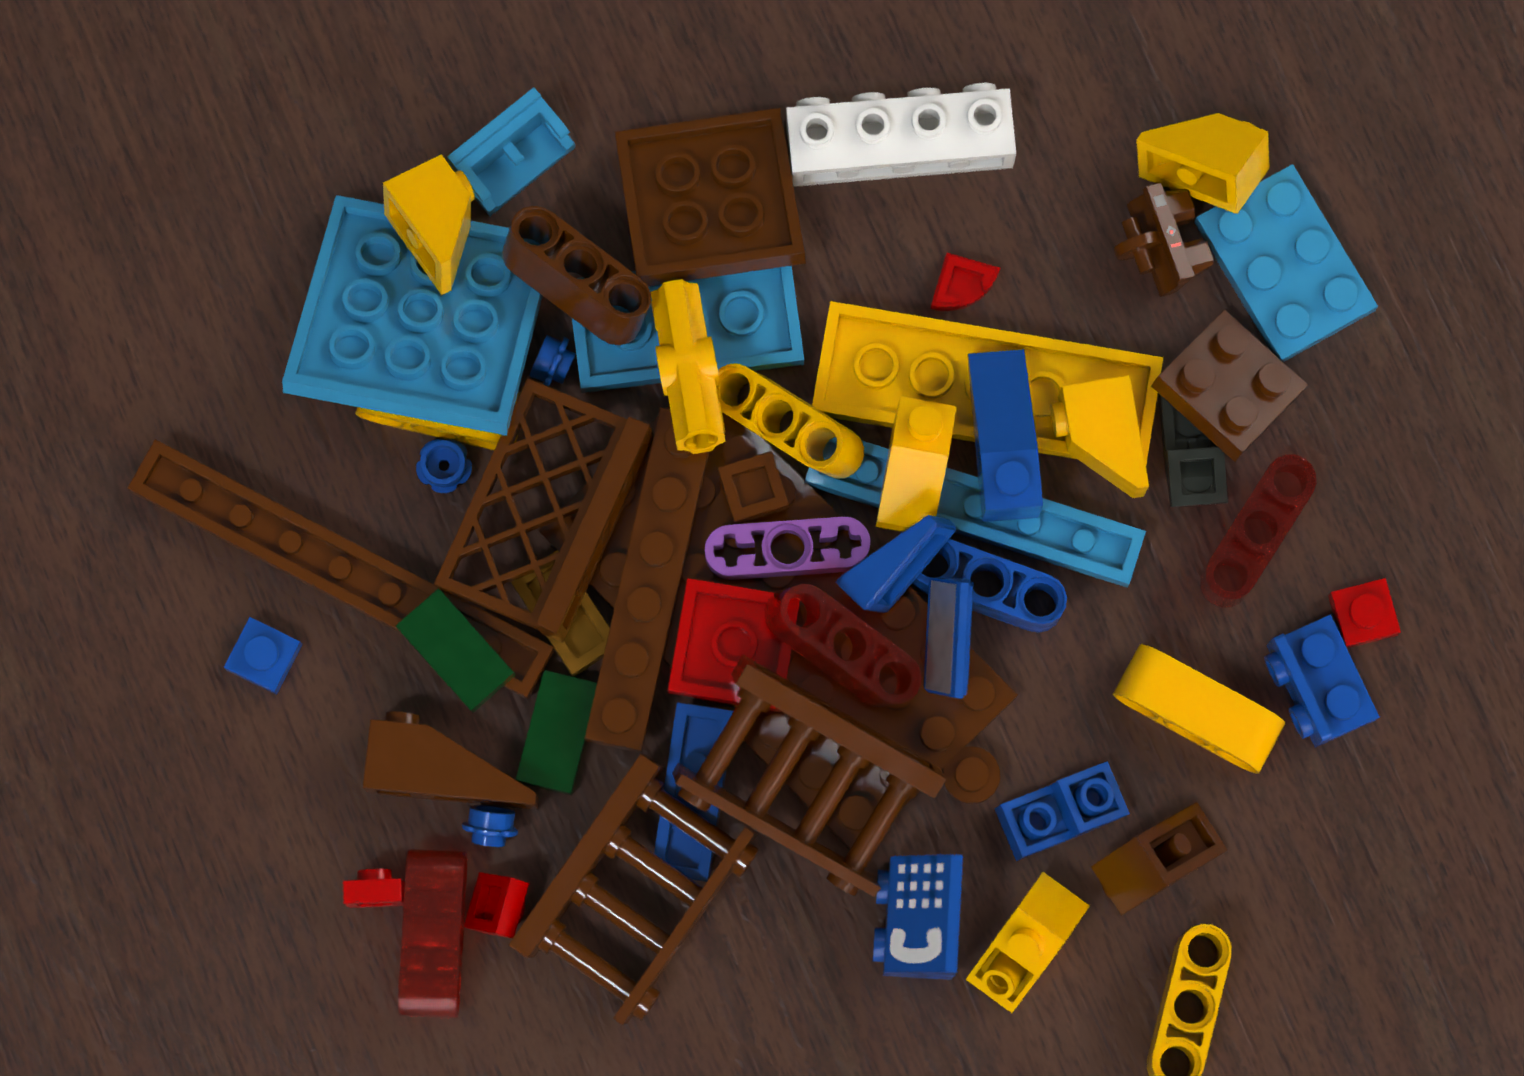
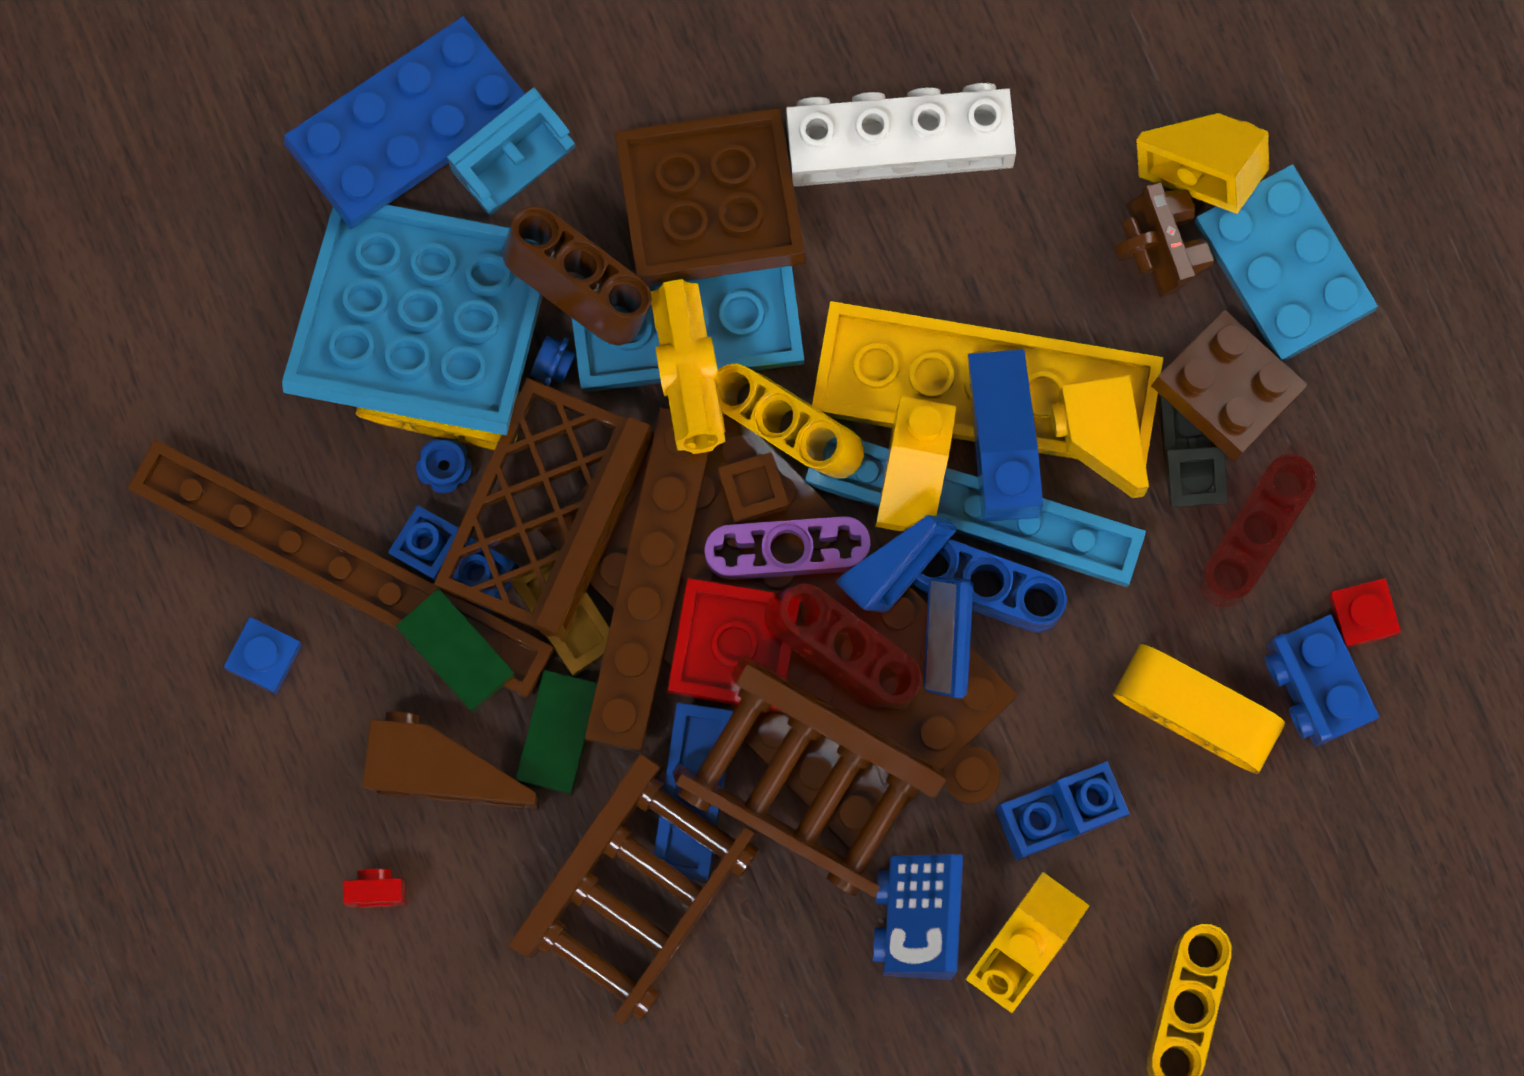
yellow slope [383,154,475,295] -> none
clear red beam [398,849,468,1018] -> none
blue plate [462,805,518,847] -> none
red plate [464,872,529,939] -> none
red tile [931,253,1000,311] -> none
reddish brown slope [1091,802,1228,916] -> none
none -> blue plate [283,16,525,229]
none -> blue slope [388,505,520,615]

